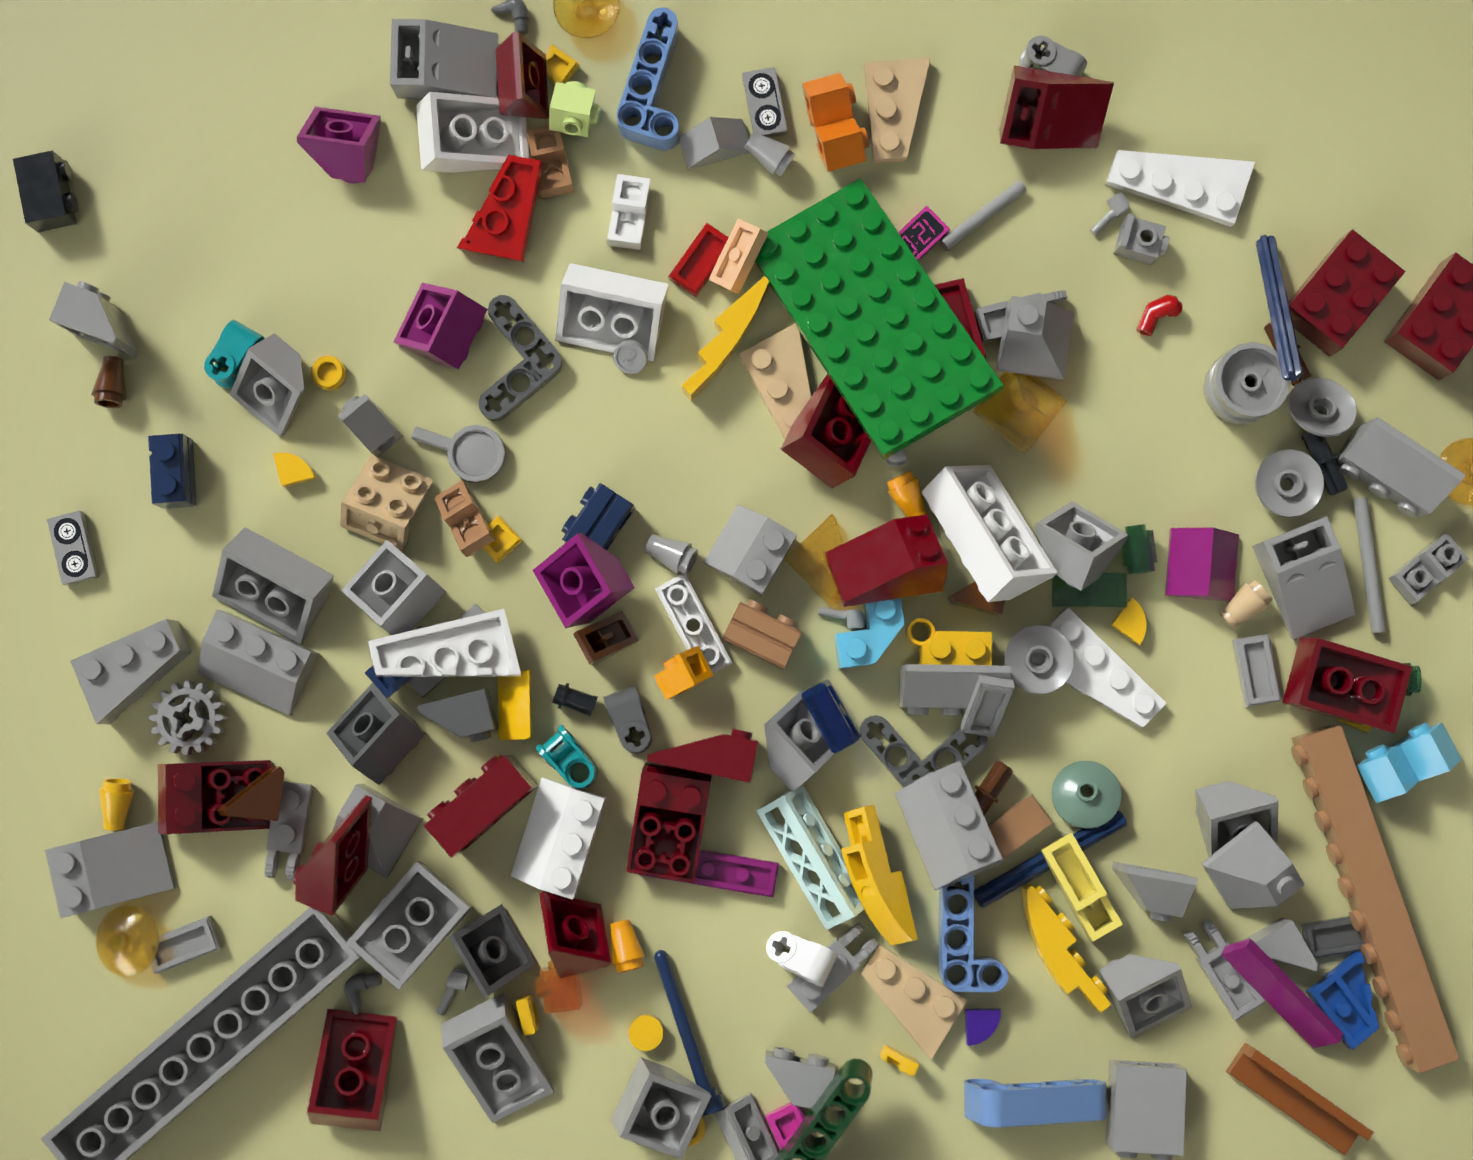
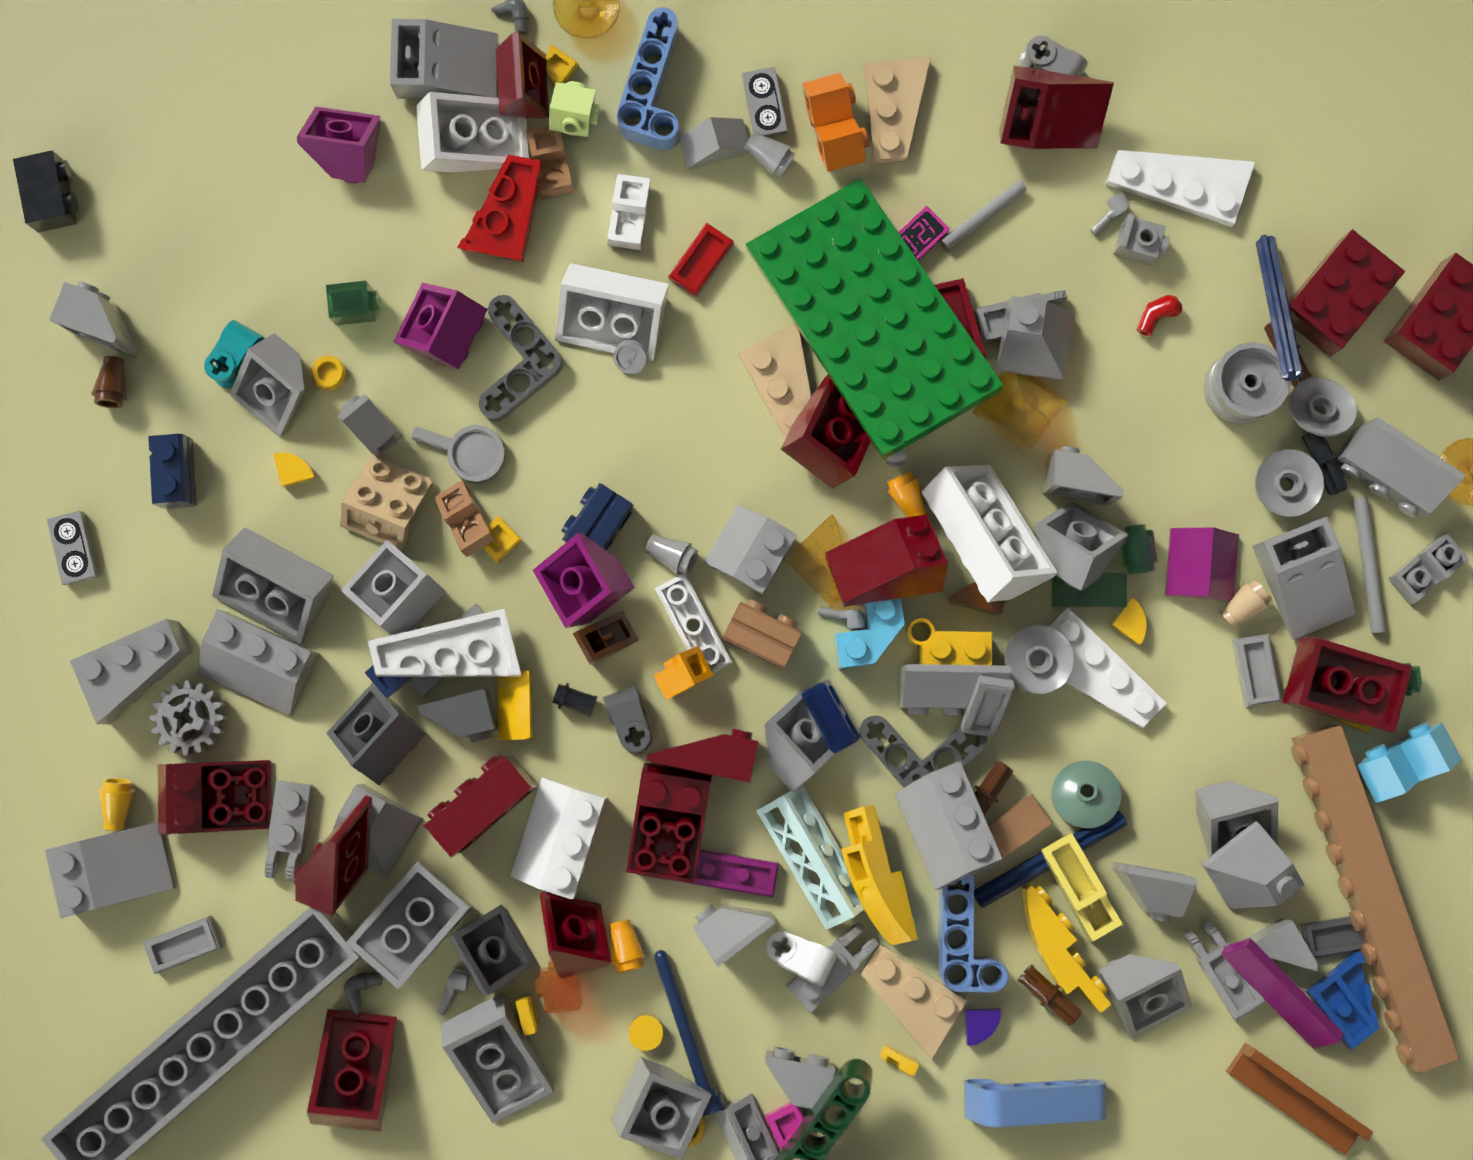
clear yellow dish [96,906,159,976] -> none
reddish brown slope [217,766,285,821] -> none
teal piece [535,724,598,788] -> none
yellow slope [681,276,769,401] -> none
light nougat plate [708,219,768,294] -> none
light grey brick [1106,1059,1187,1160] -> none
none -> clear green brick [326,280,380,326]
none -> light grey slope [693,904,775,967]
none -> reddish brown axle [1017,964,1082,1026]
none -> light grey slope [1042,446,1124,506]

